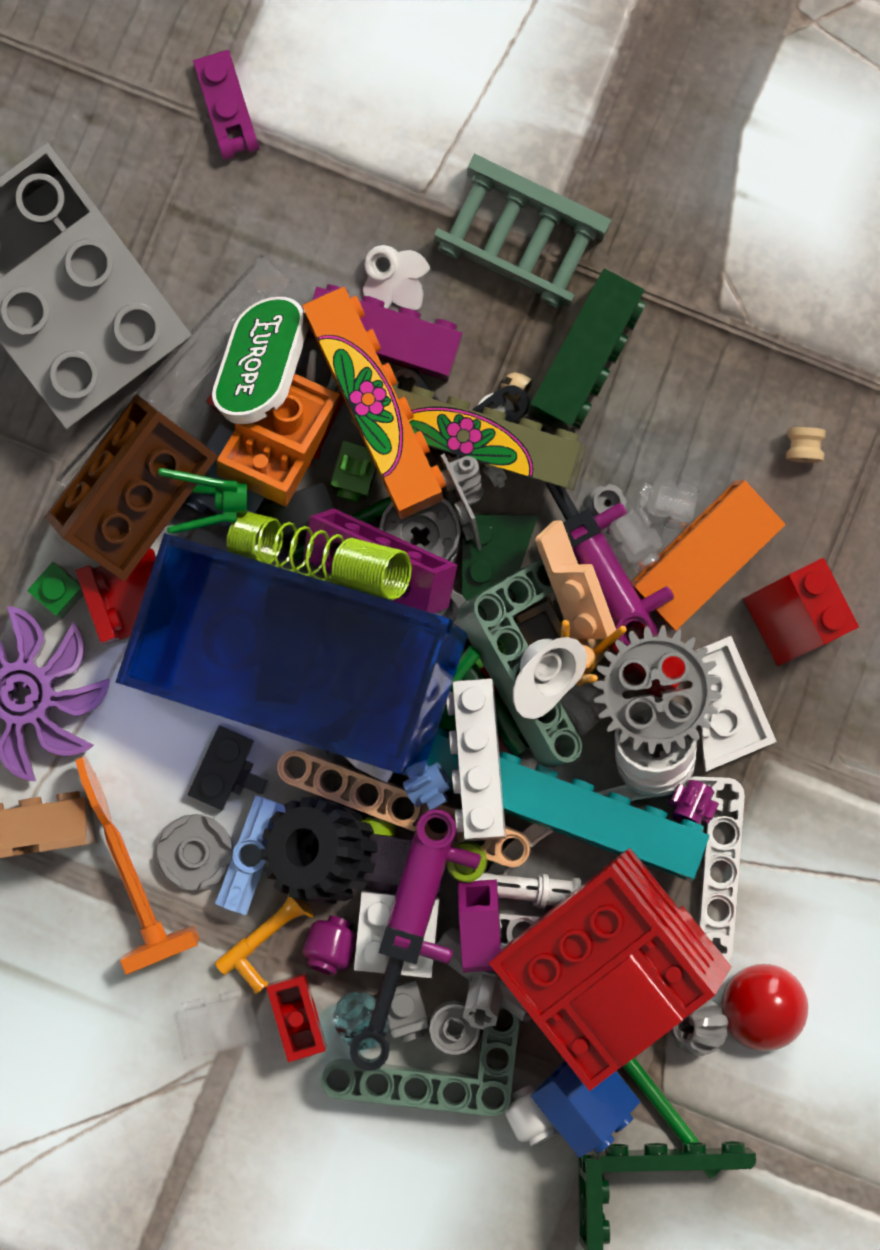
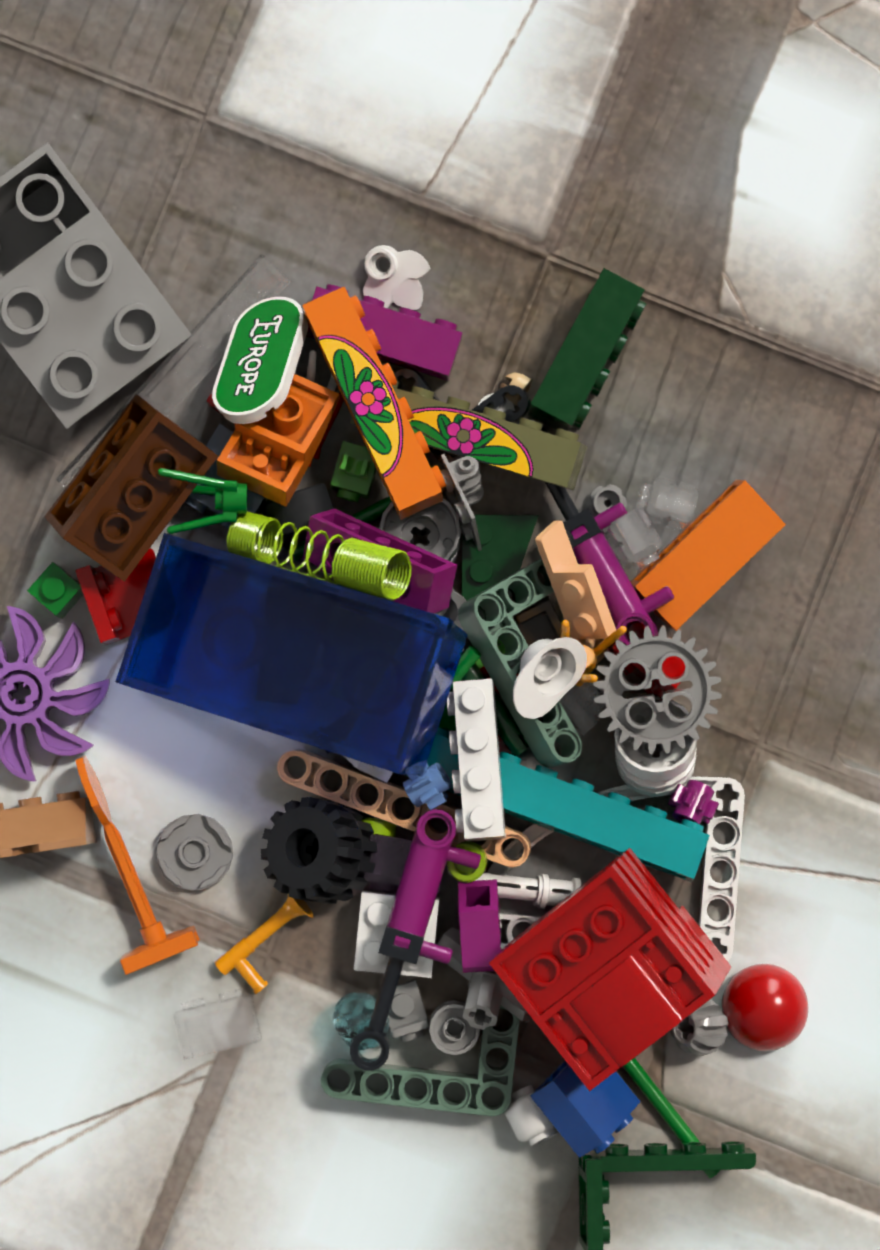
black hinge [187,725,268,811] -> none
magenta plate [193,49,260,161] -> none
light blue piece [215,795,285,915] -> none
red brick [266,972,328,1062] -> none
magenta head [302,915,357,976] -> none
sand green fence [434,153,611,309] -> none
white piece [482,464,507,488] -> none
white wing [695,636,777,772] -> none
red slope [742,557,859,666] -> none
tan wheel [786,427,826,463] -> none

